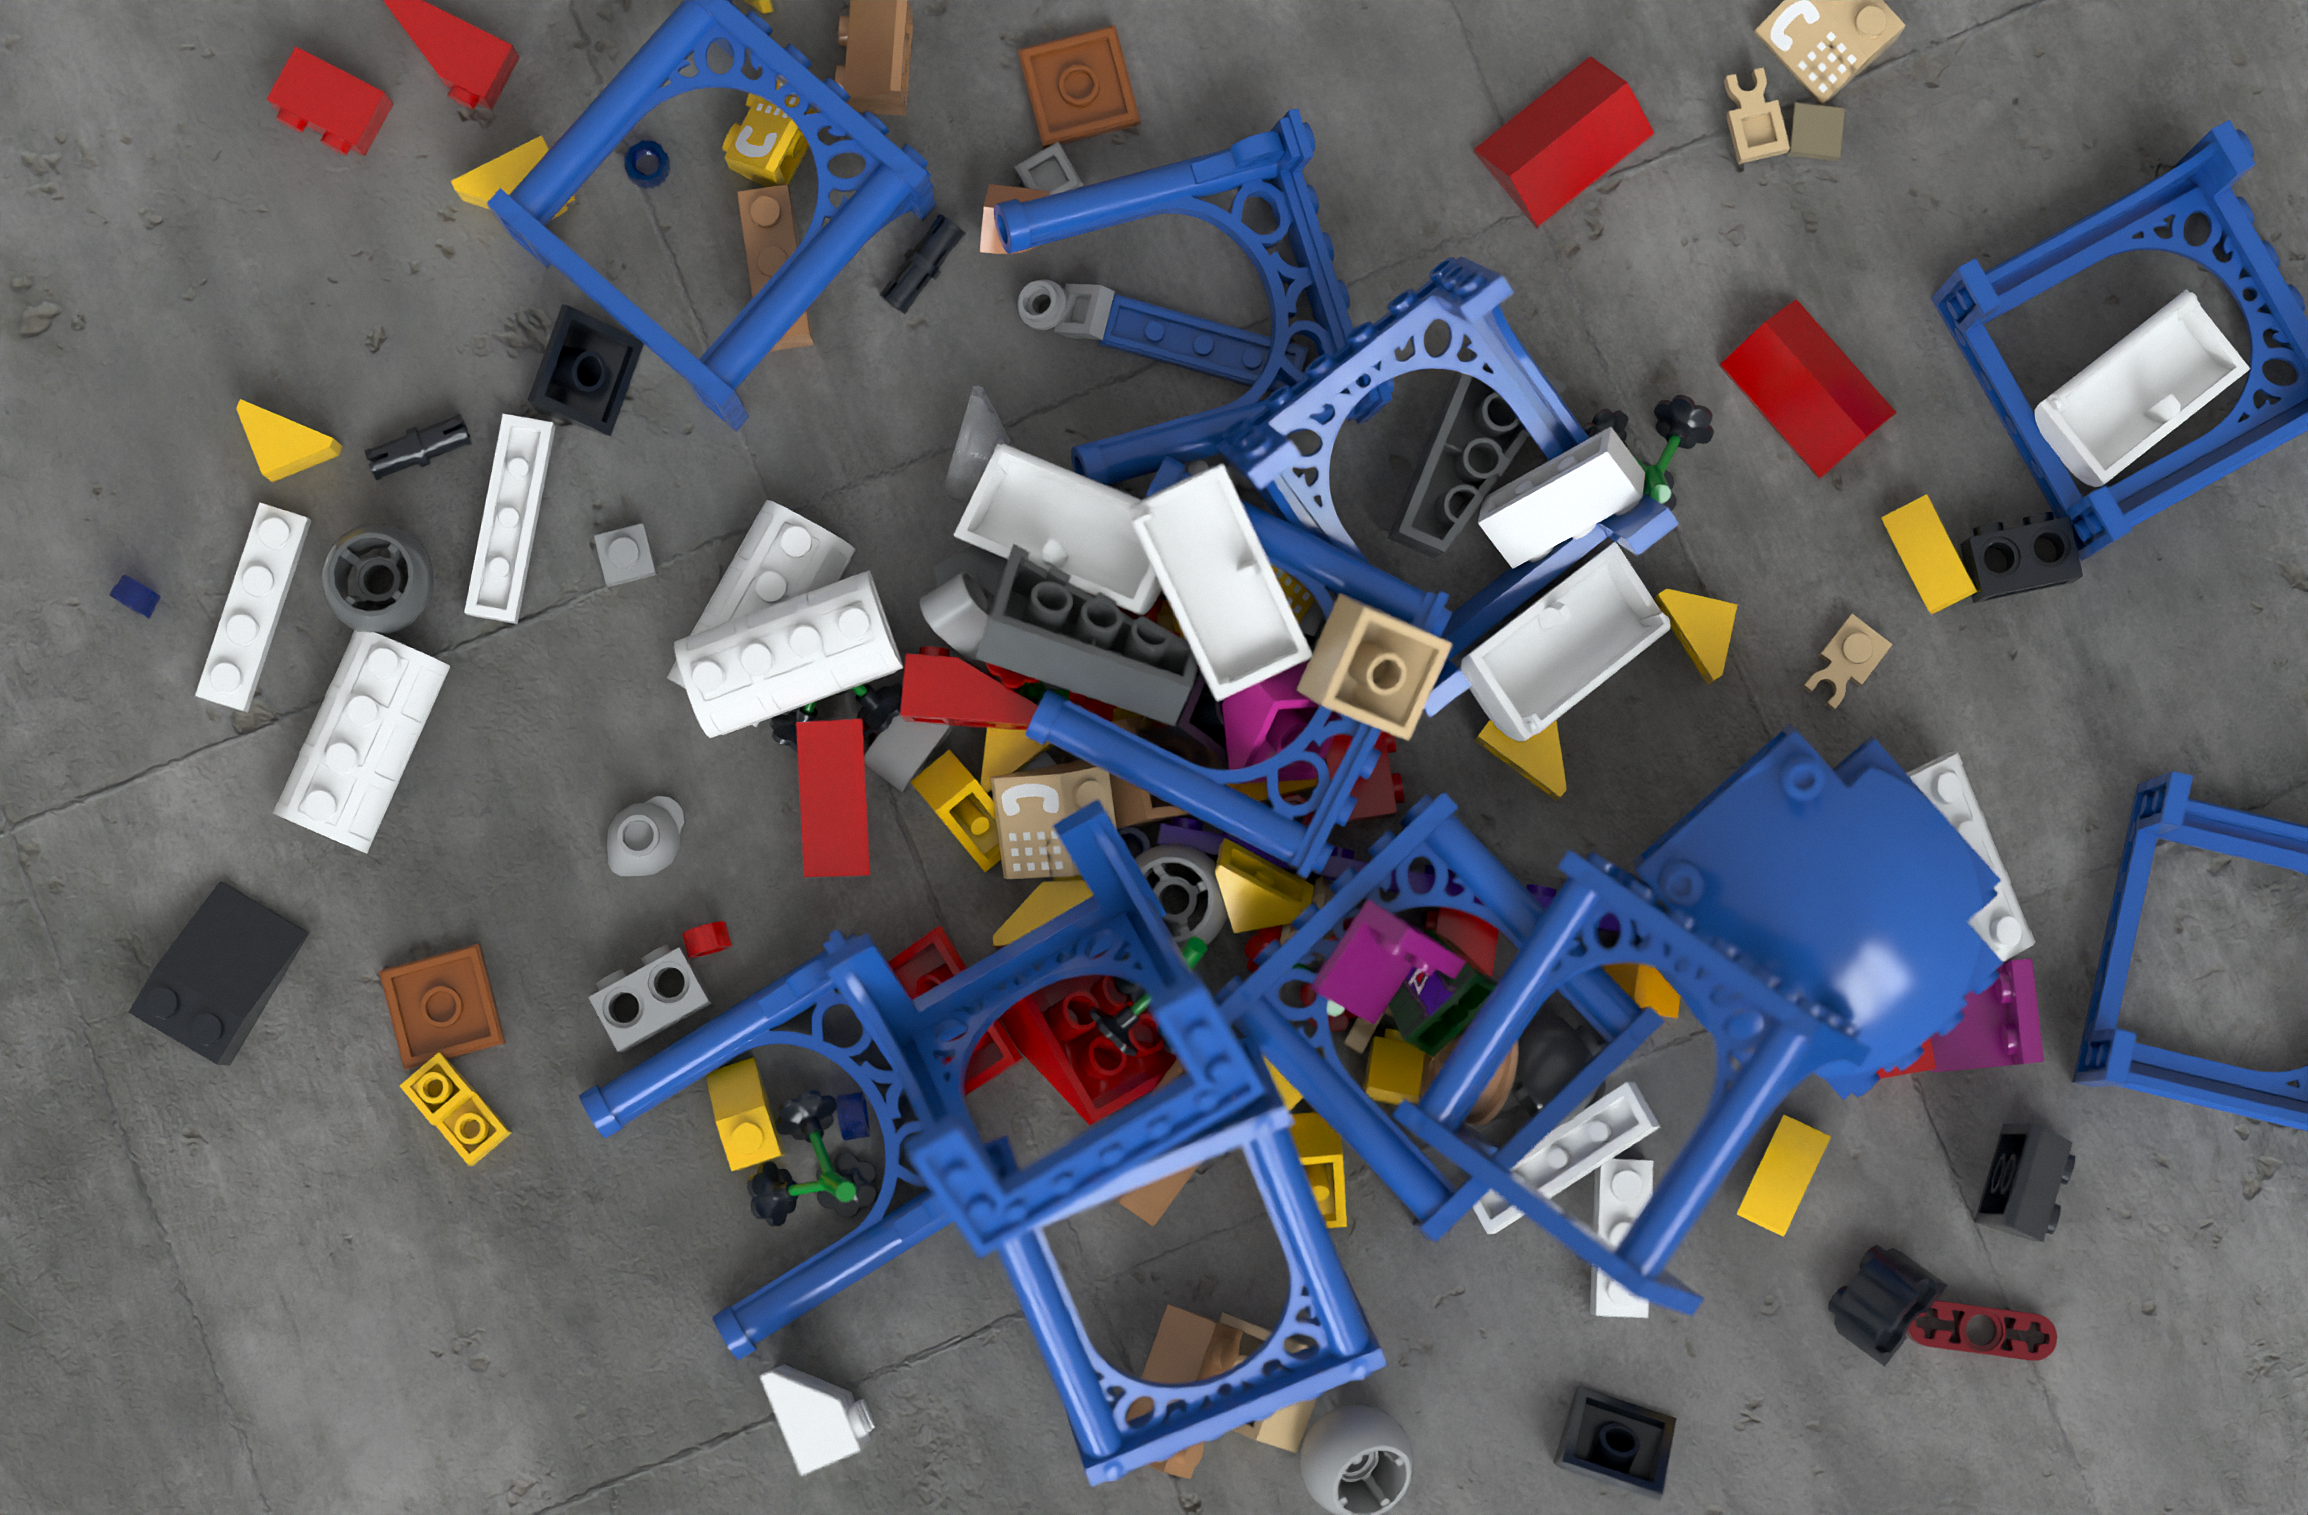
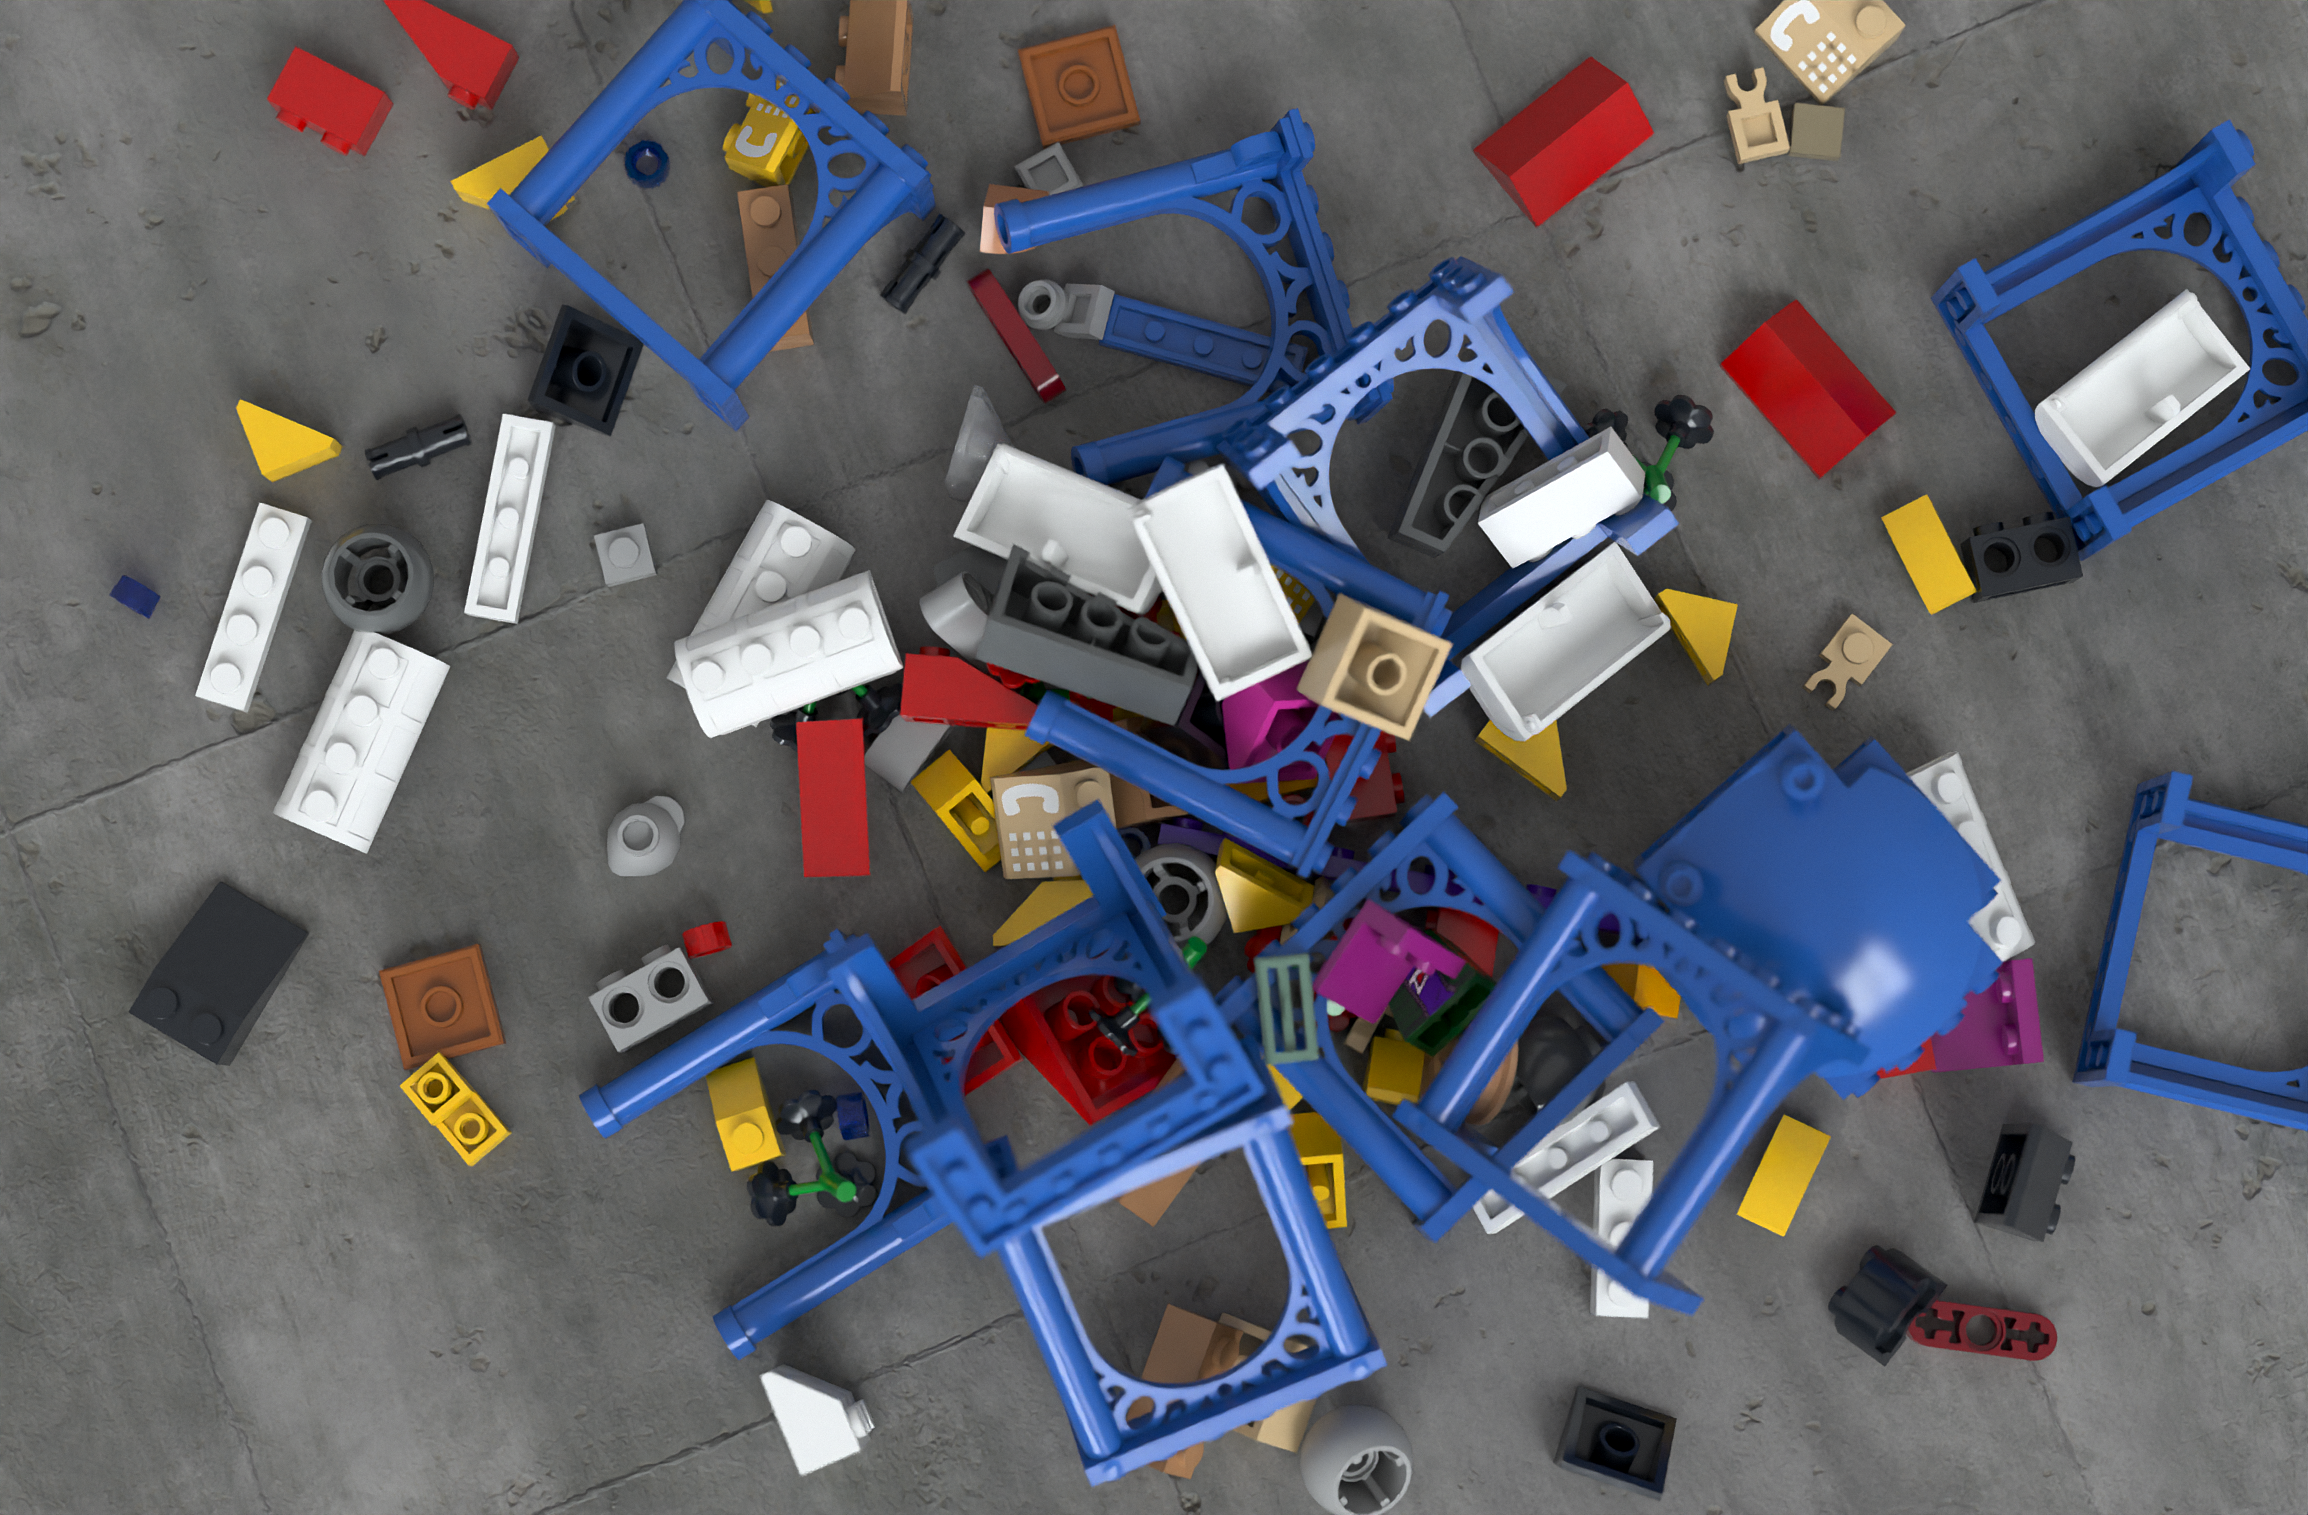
none -> dark red beam [966,268,1066,404]
none -> sand green tile [1254,953,1319,1065]

